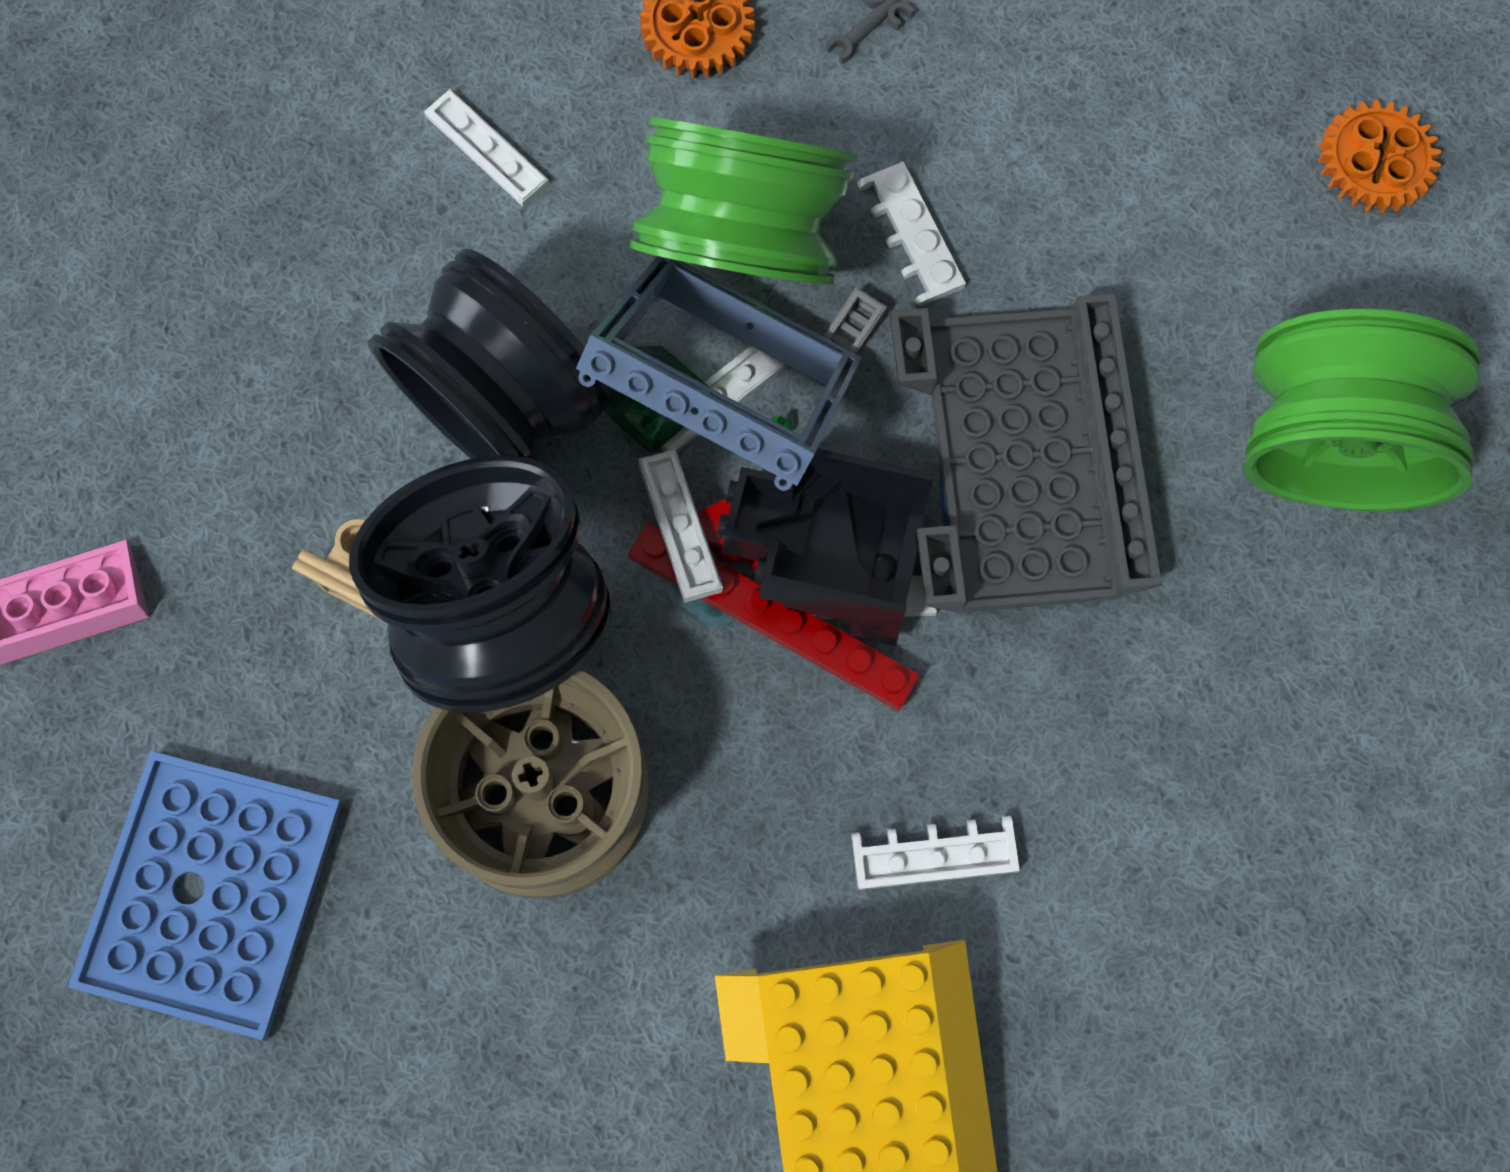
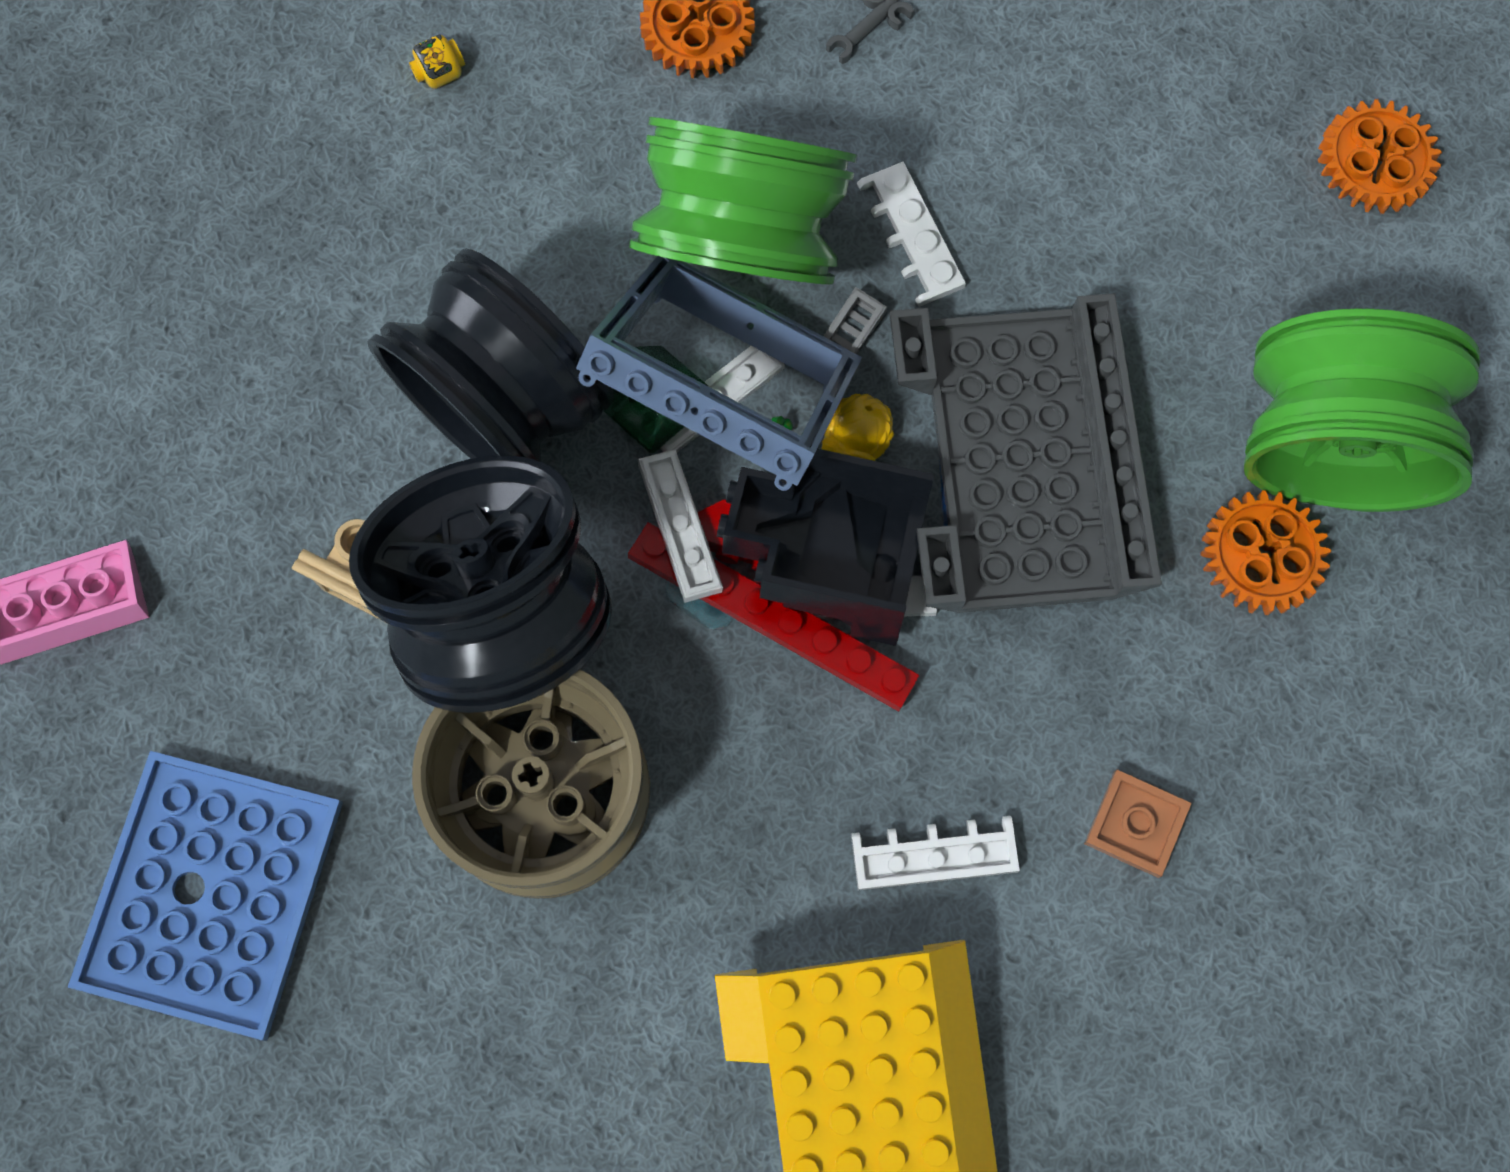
white tile [424,89,550,207] -> none
none -> yellow head [409,35,465,89]
none -> yellow hair [821,394,894,461]
none -> nougat plate [1084,770,1192,878]
none -> orange gear [1200,490,1331,615]

